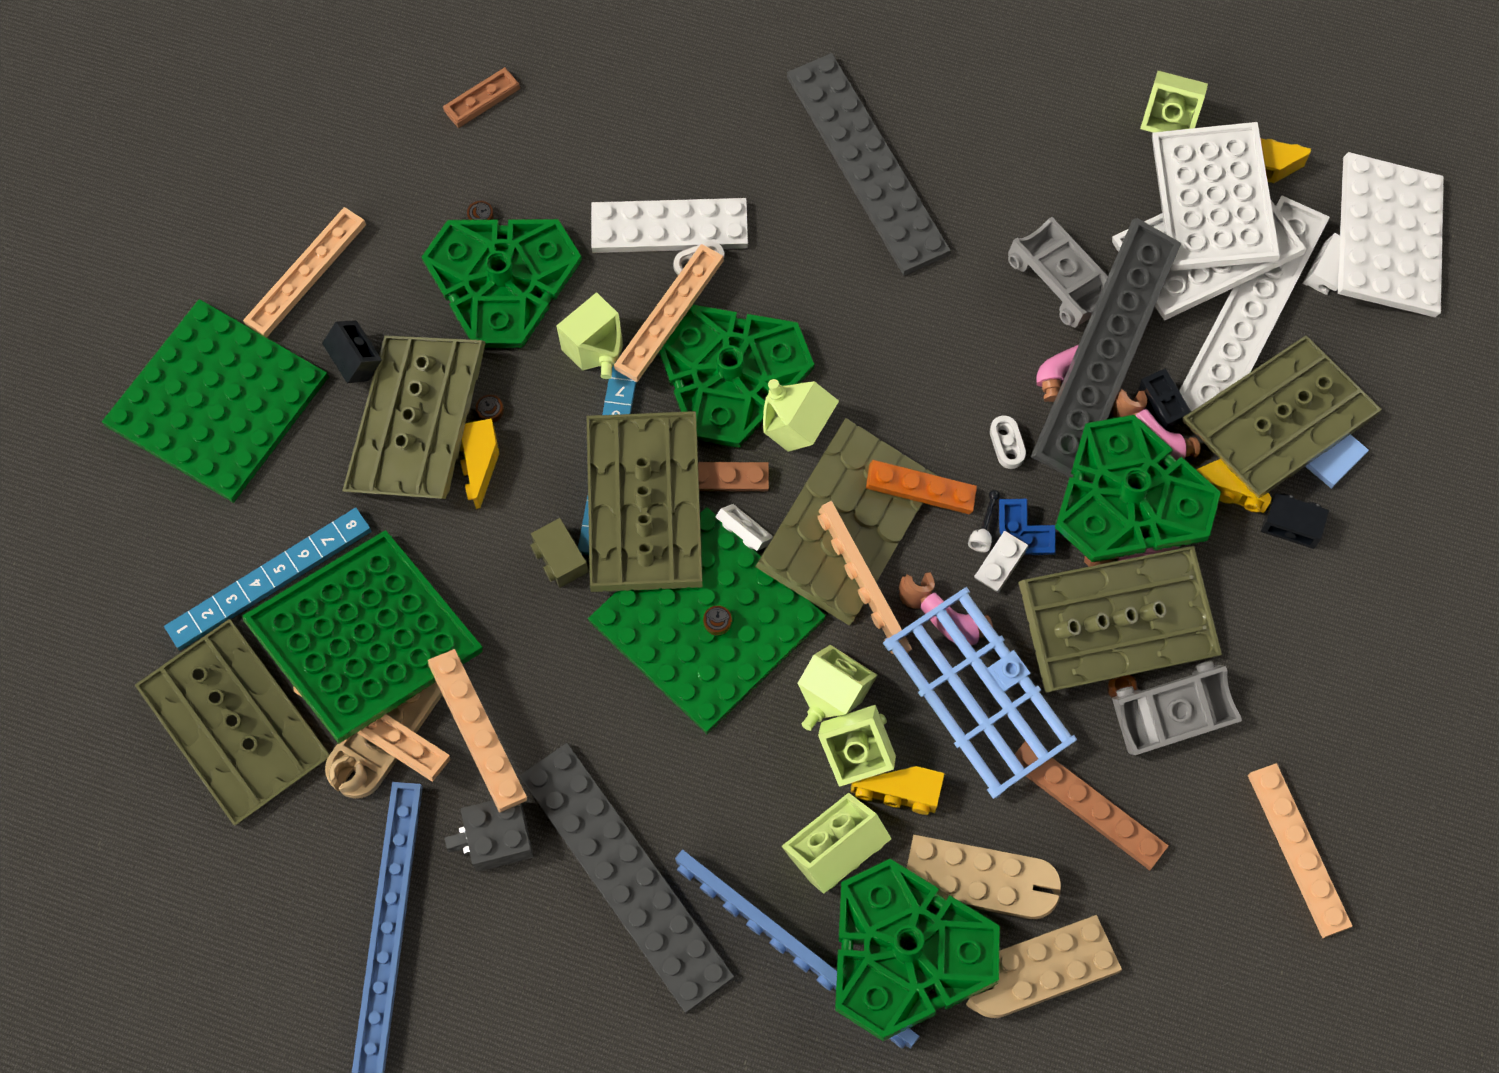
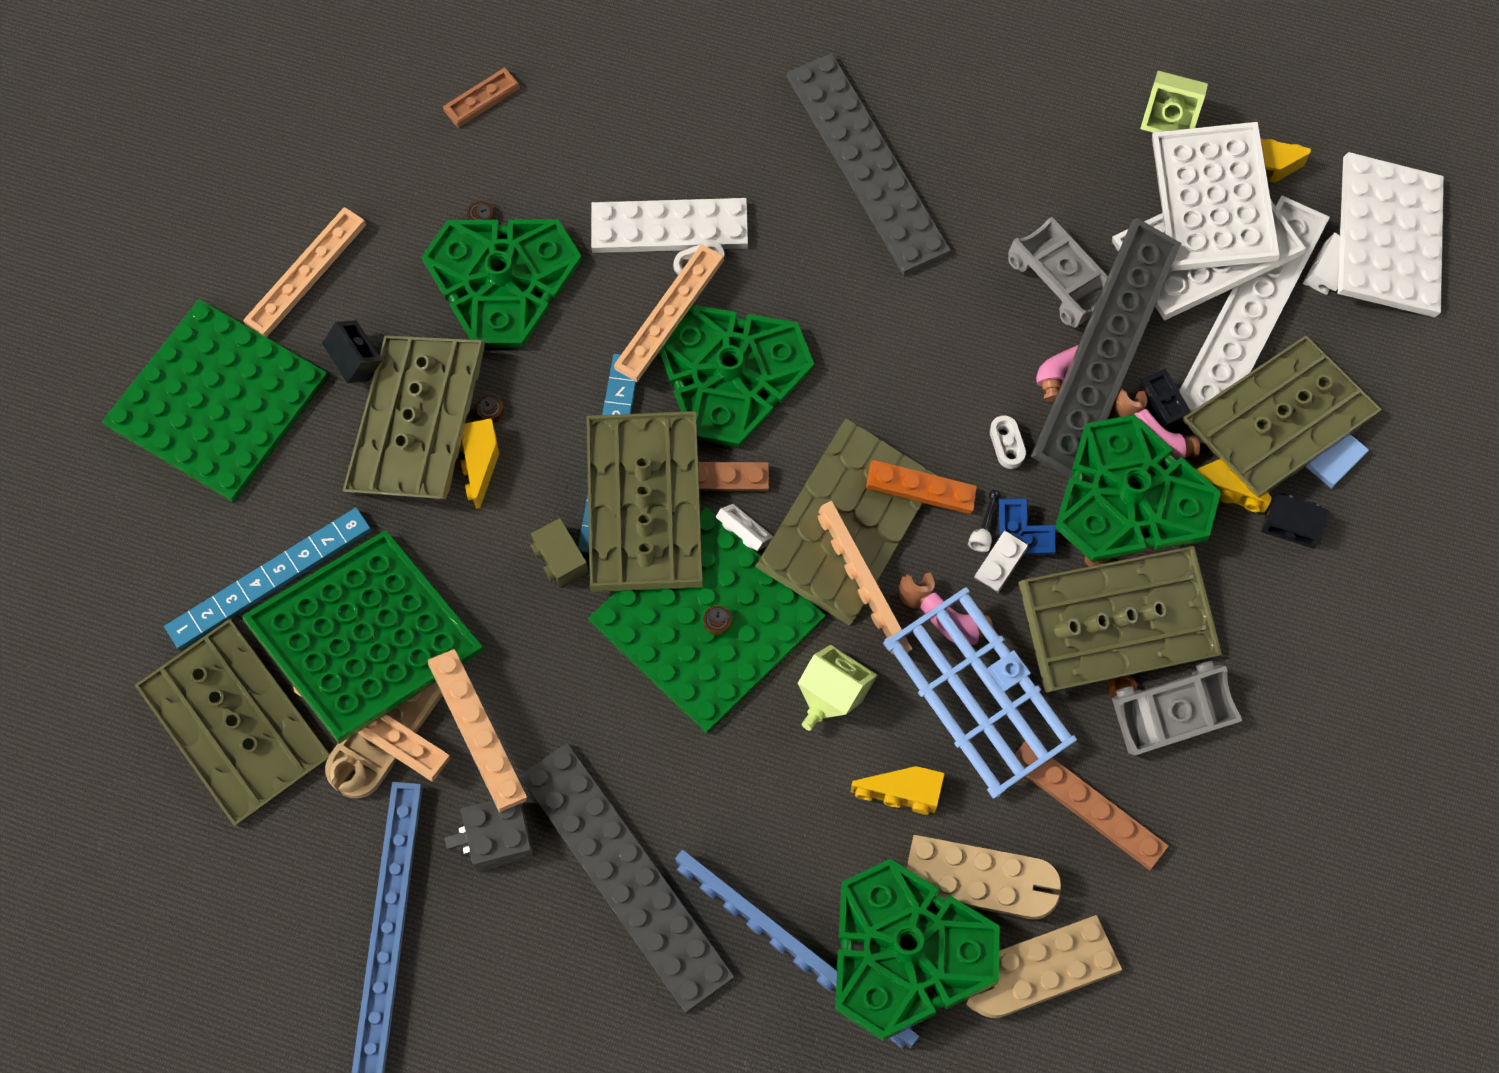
yellowish green piece [556,292,623,379] -> none
yellowish green piece [763,379,839,452] -> none
yellowish green slope [782,793,891,894] -> none
yellowish green piece [818,705,896,787] -> none
light nougat plate [1248,763,1352,938] -> none

